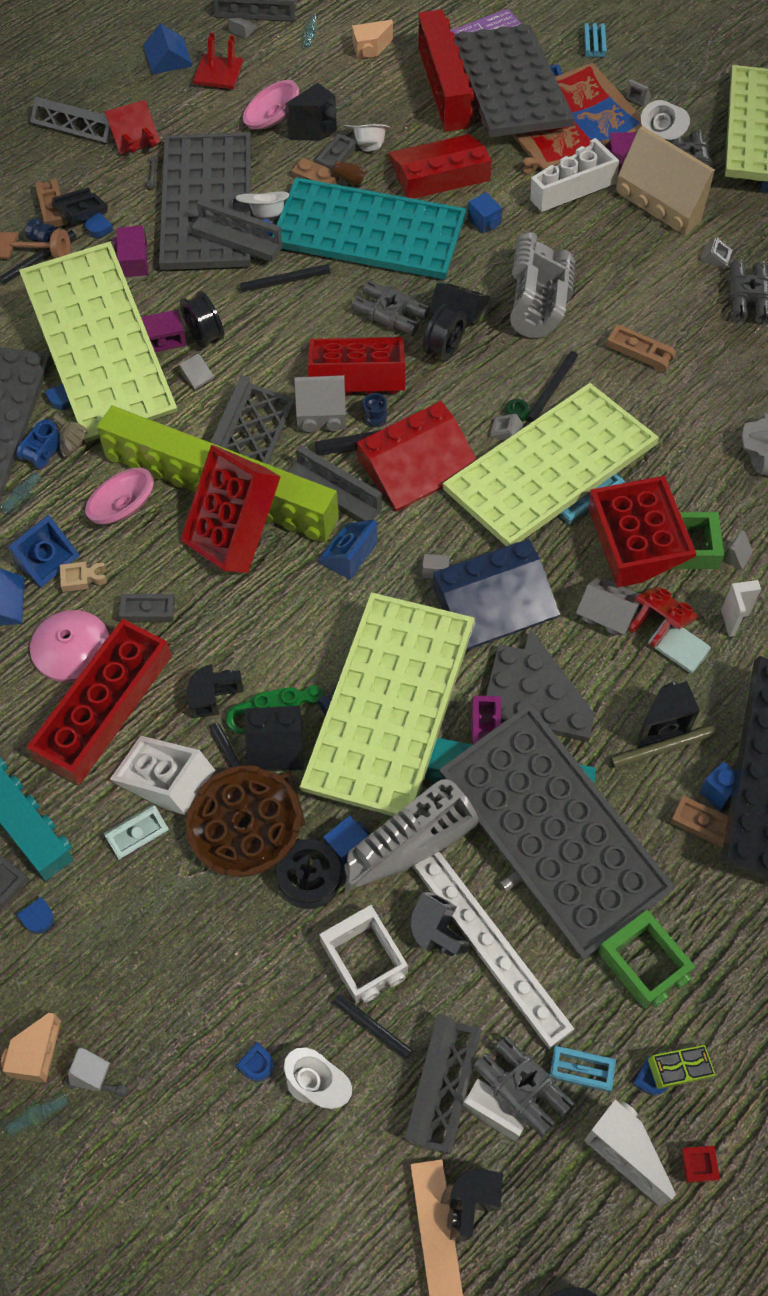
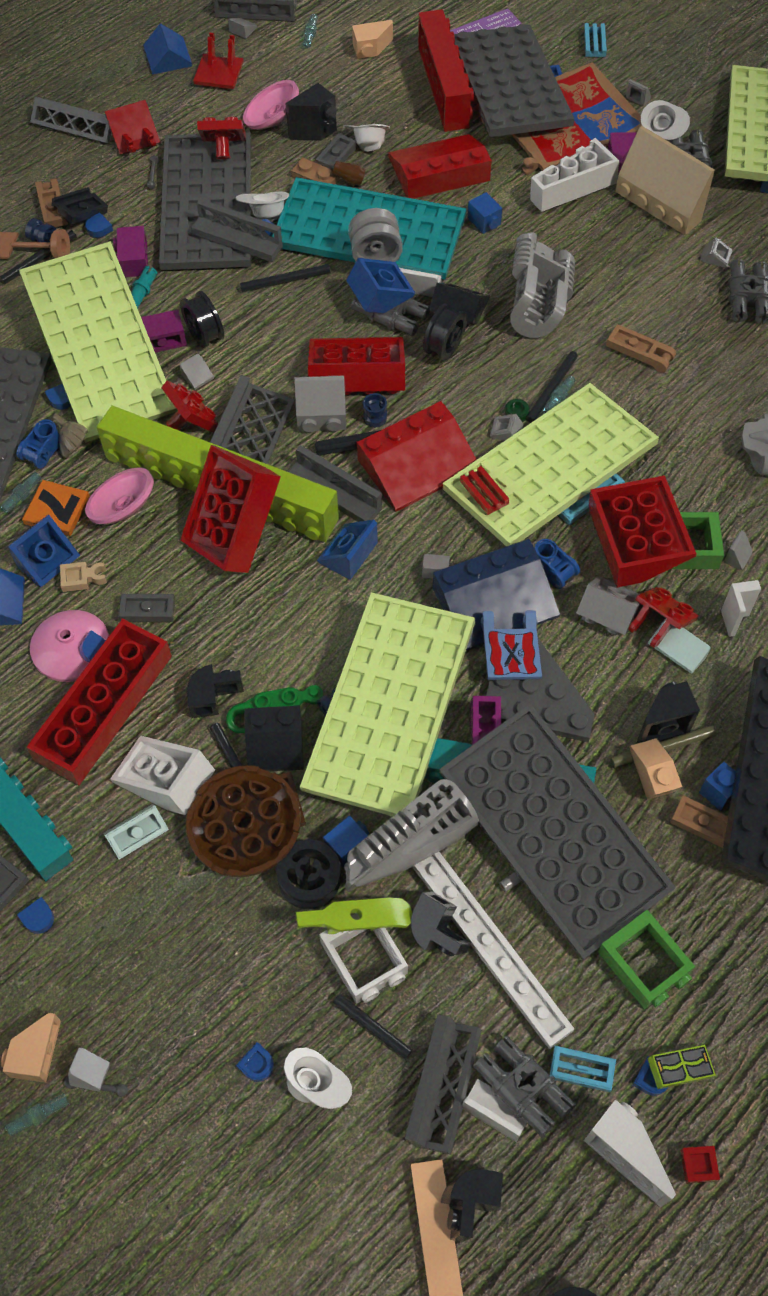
none -> orange tile [22,480,90,537]
none -> blue tile [79,630,106,662]
none -> teal pin [131,266,158,309]
none -> red plate [161,380,218,433]
none -> red plate [197,117,246,160]
none -> lime piece [295,898,412,934]
none -> blue slope [346,258,415,313]
none -> light grey wheel [348,208,402,262]
none -> white panel [400,268,441,297]
none -> red tile [460,466,509,515]
none -> flag [481,610,542,680]
none -> blue piece [535,539,580,589]
none -> clear light blue bar [543,376,576,413]
none -> light nougat slope [629,739,682,800]

